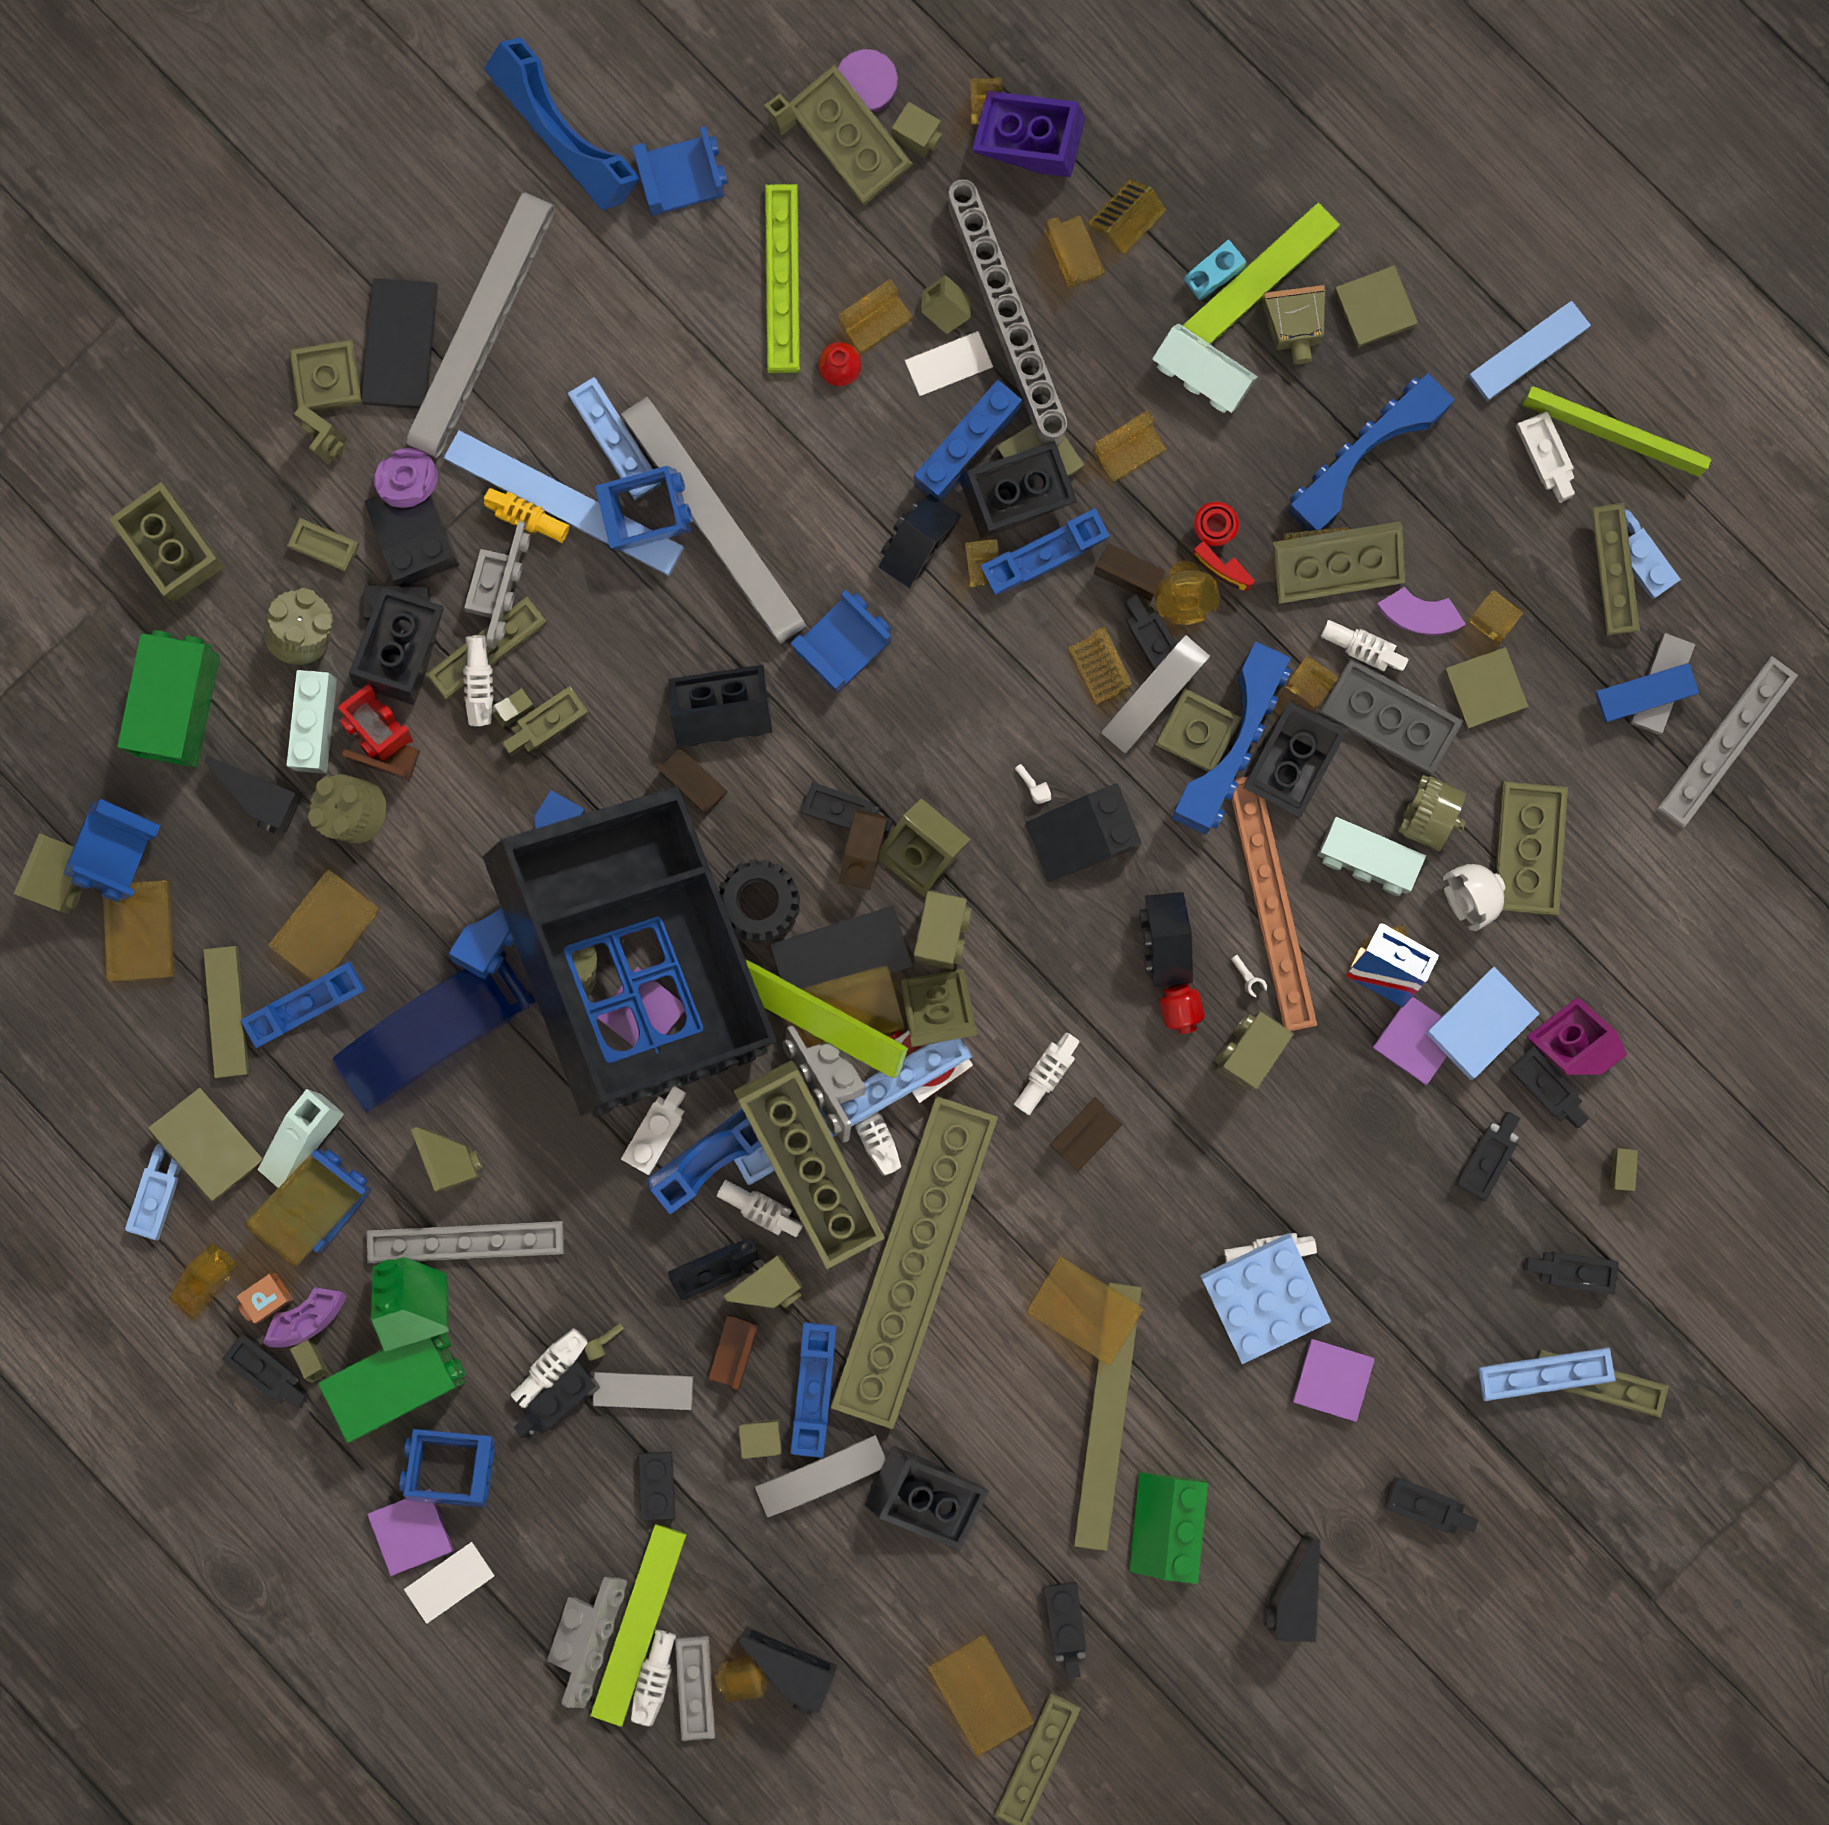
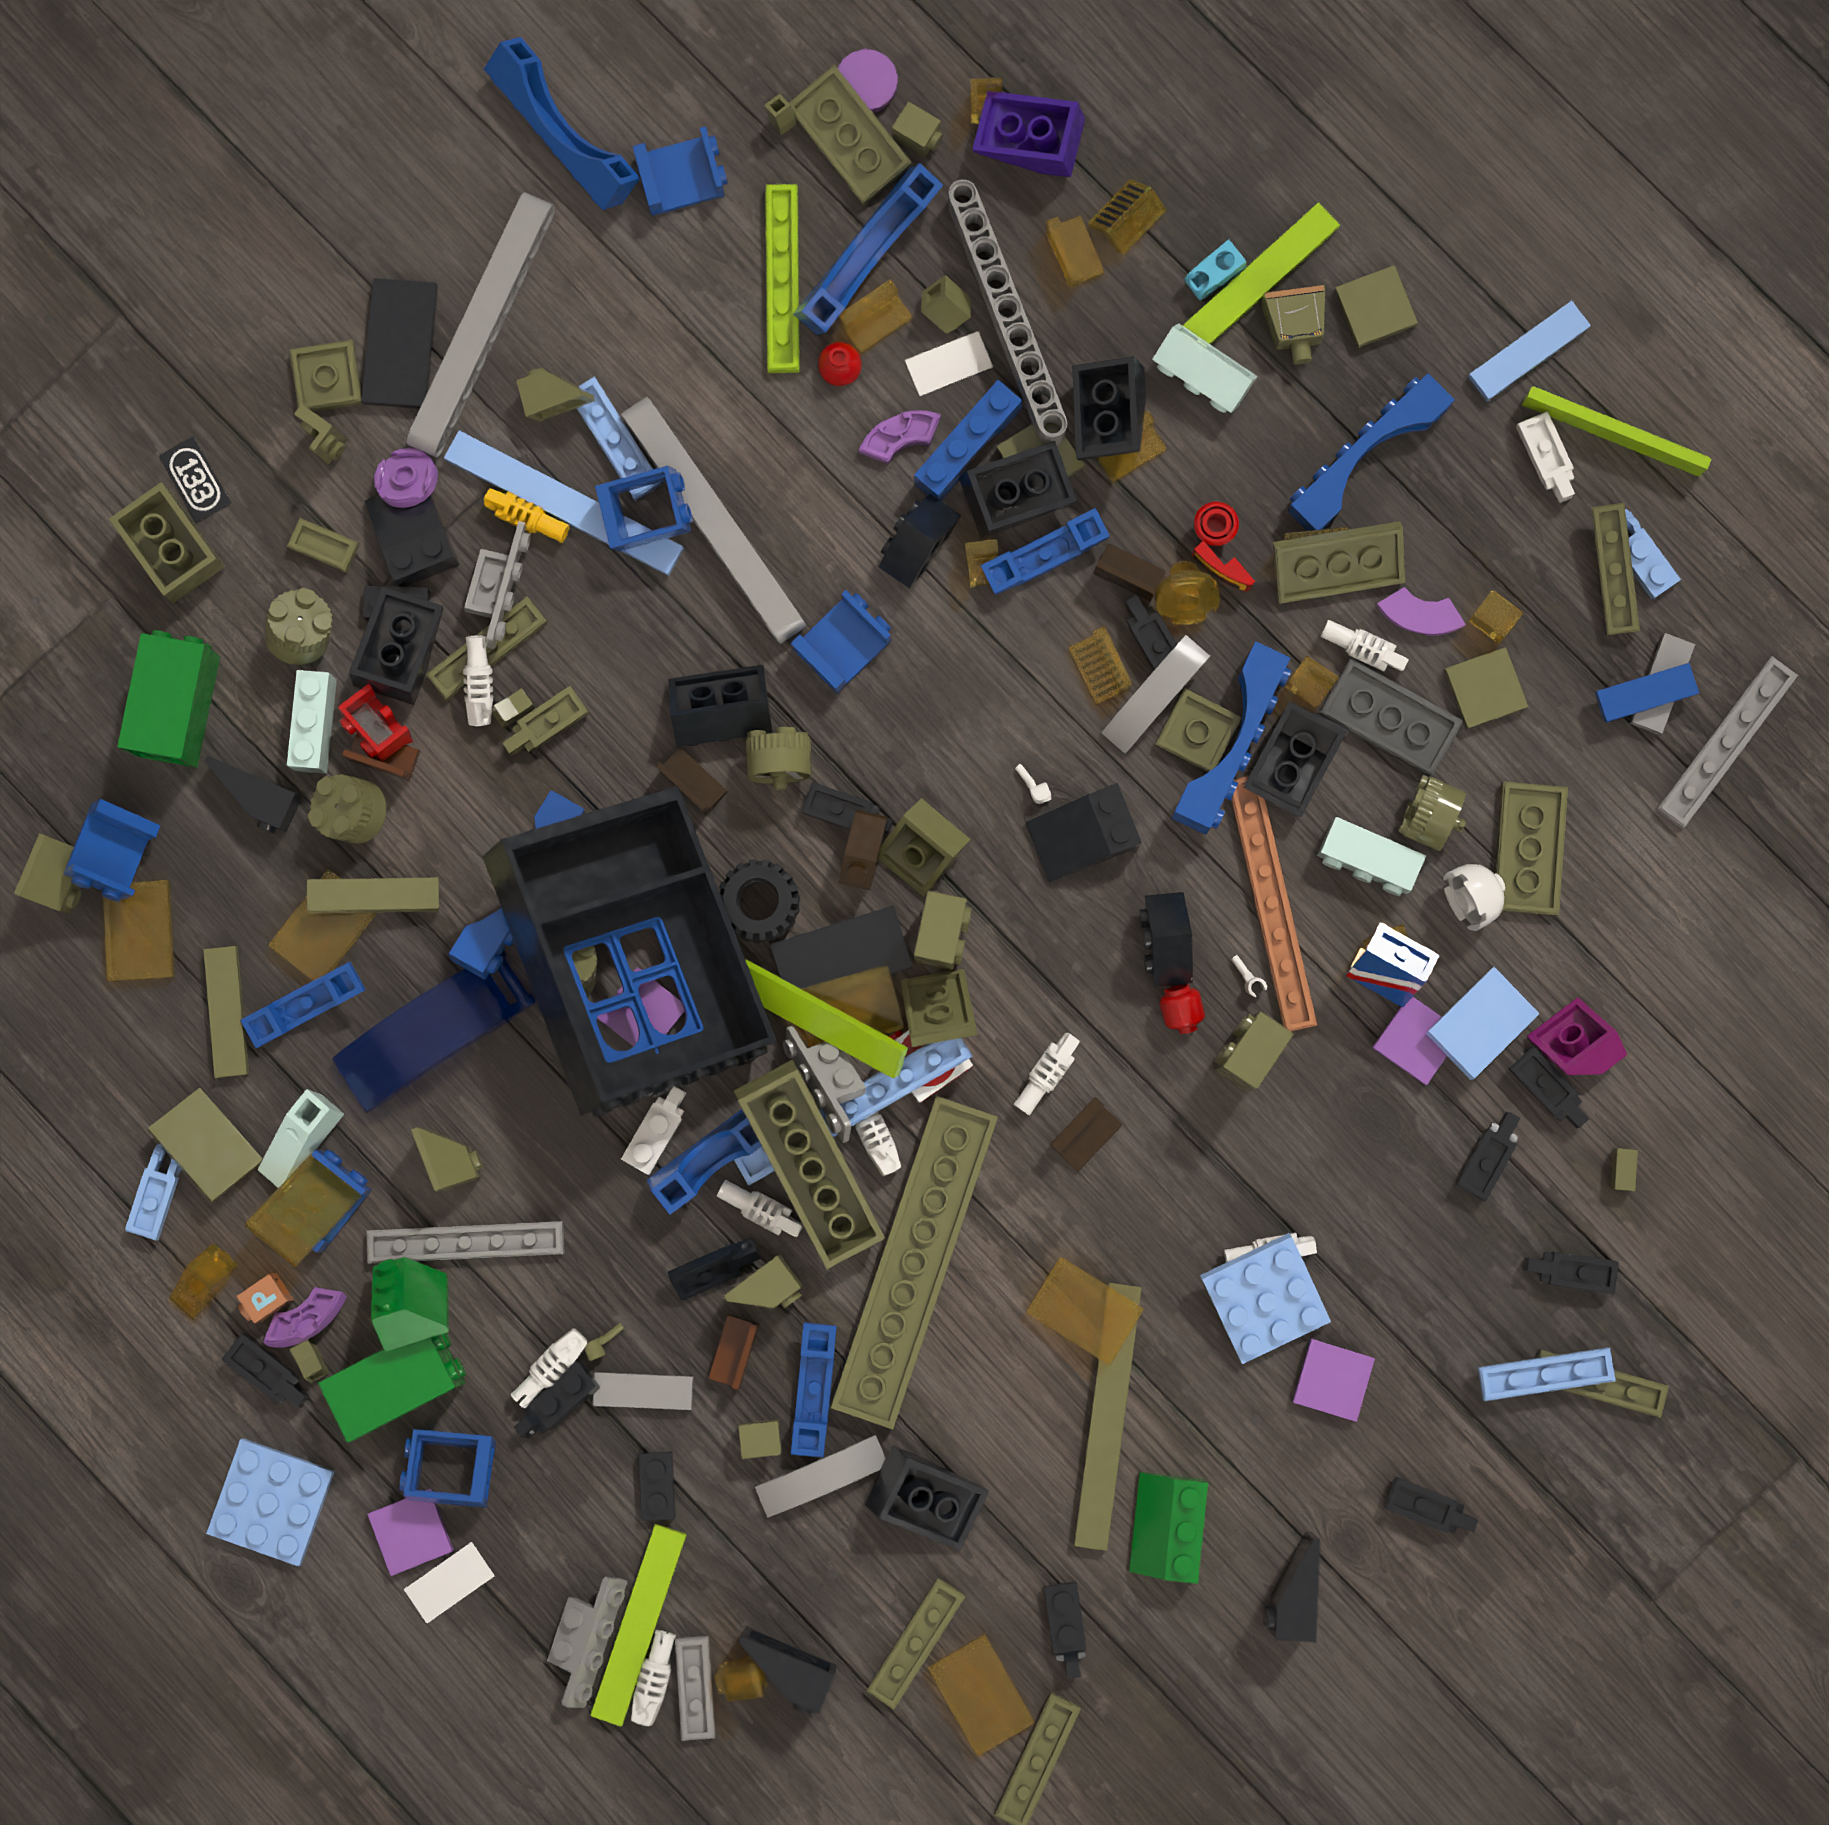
none -> black sticker [159,436,231,523]
none -> light blue plate [206,1438,335,1566]
none -> olive tile [307,877,439,914]
none -> olive slope [516,368,595,422]
none -> olive piece [746,727,812,791]
none -> blue arch [793,163,943,335]
none -> medium lavender tile [859,410,941,464]
none -> olive tile [866,1577,966,1710]
none -> black slope [1072,356,1146,460]

